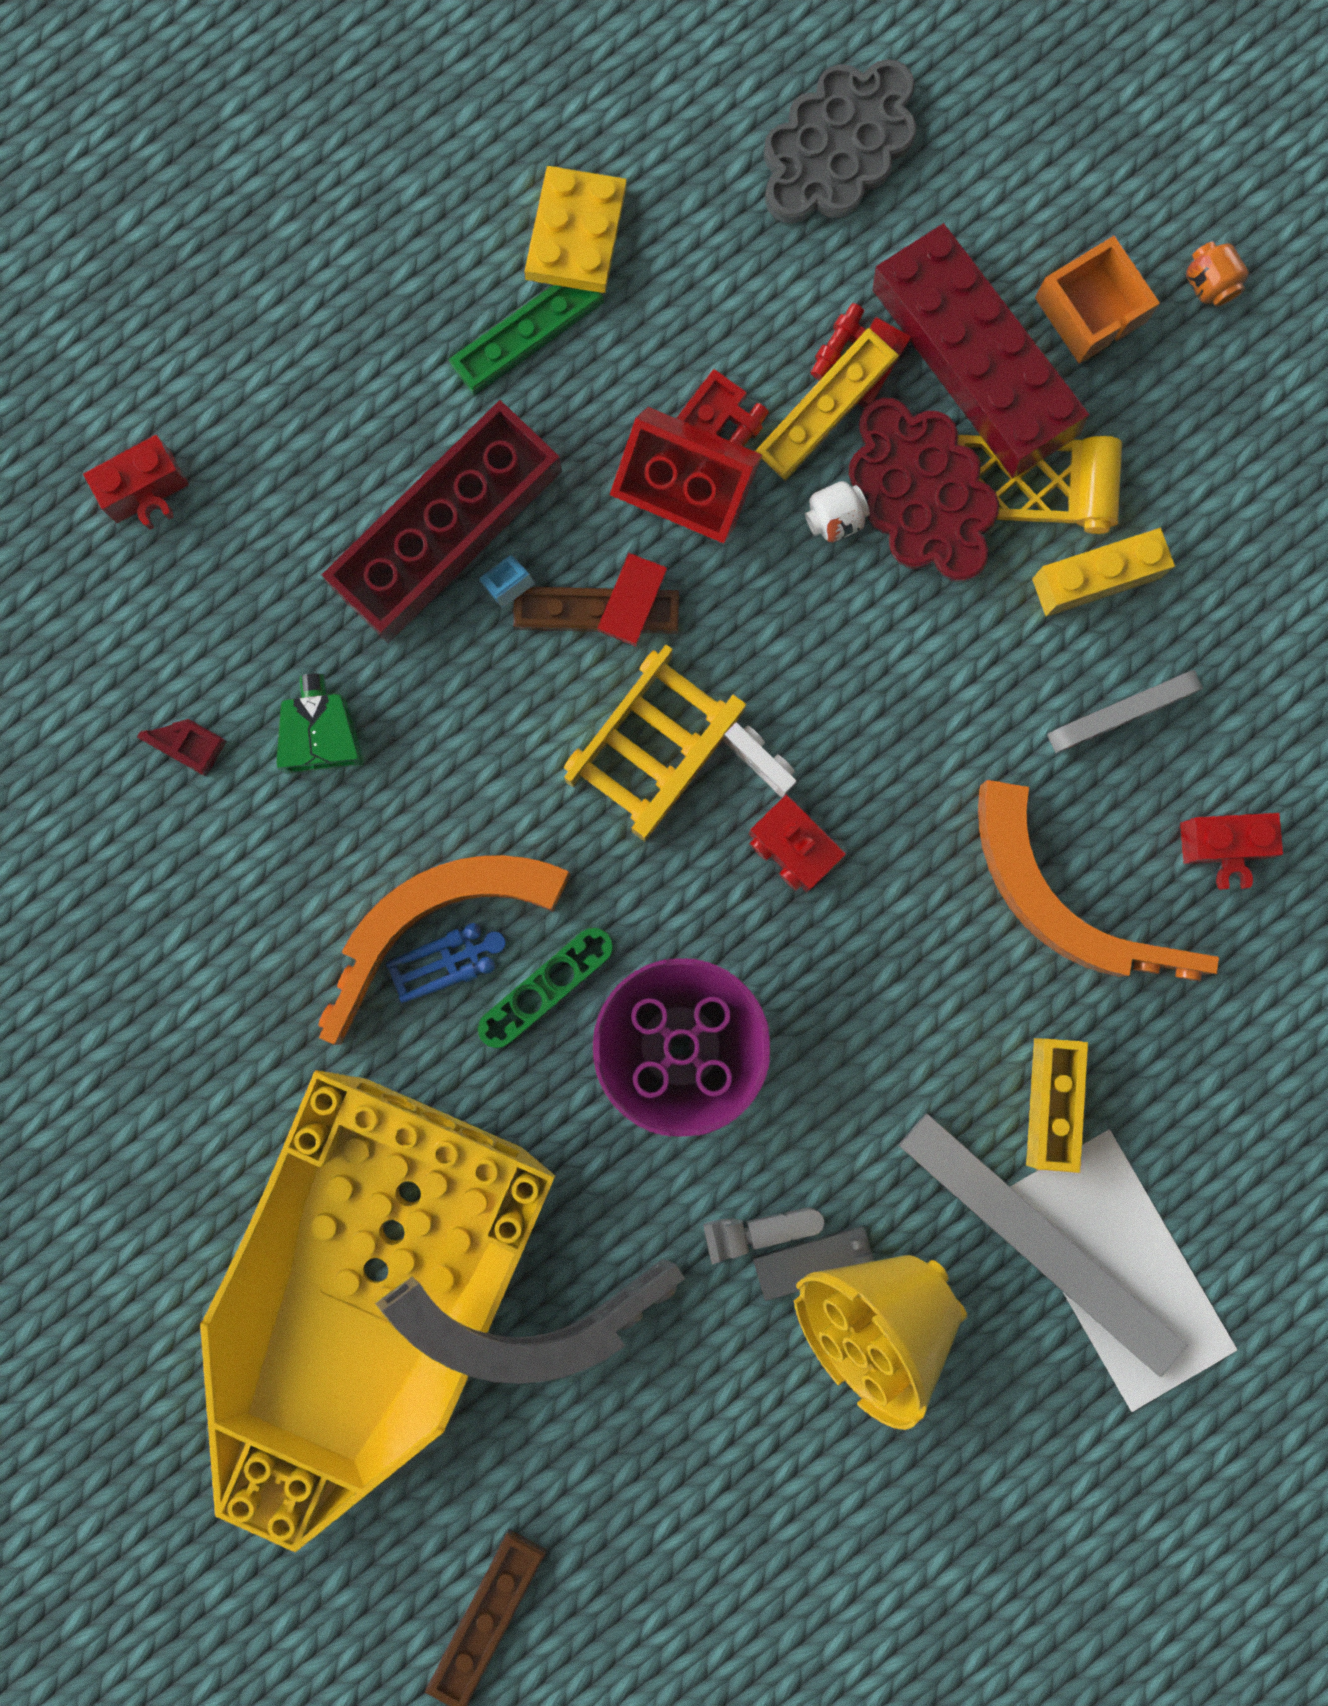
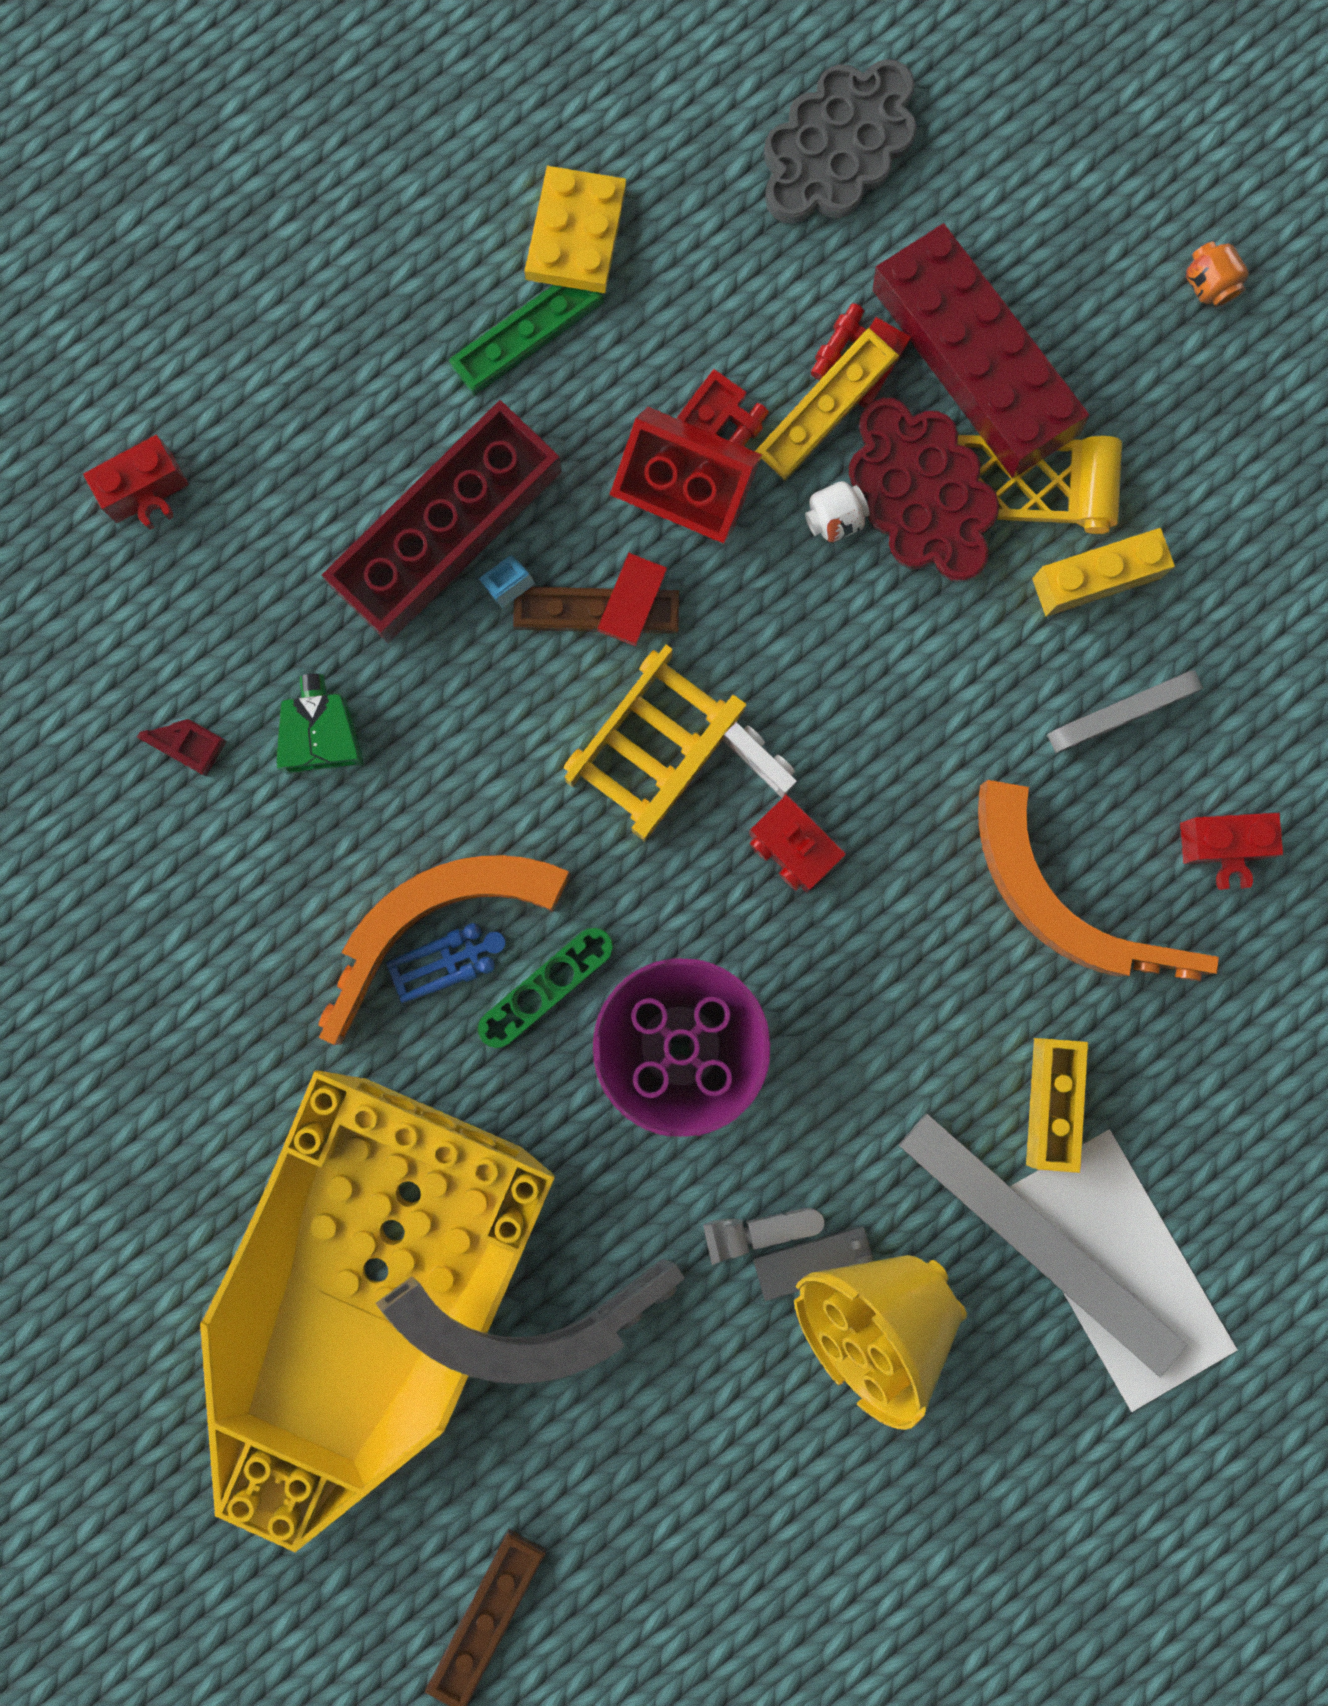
orange piece [1035,236,1160,364] -> none

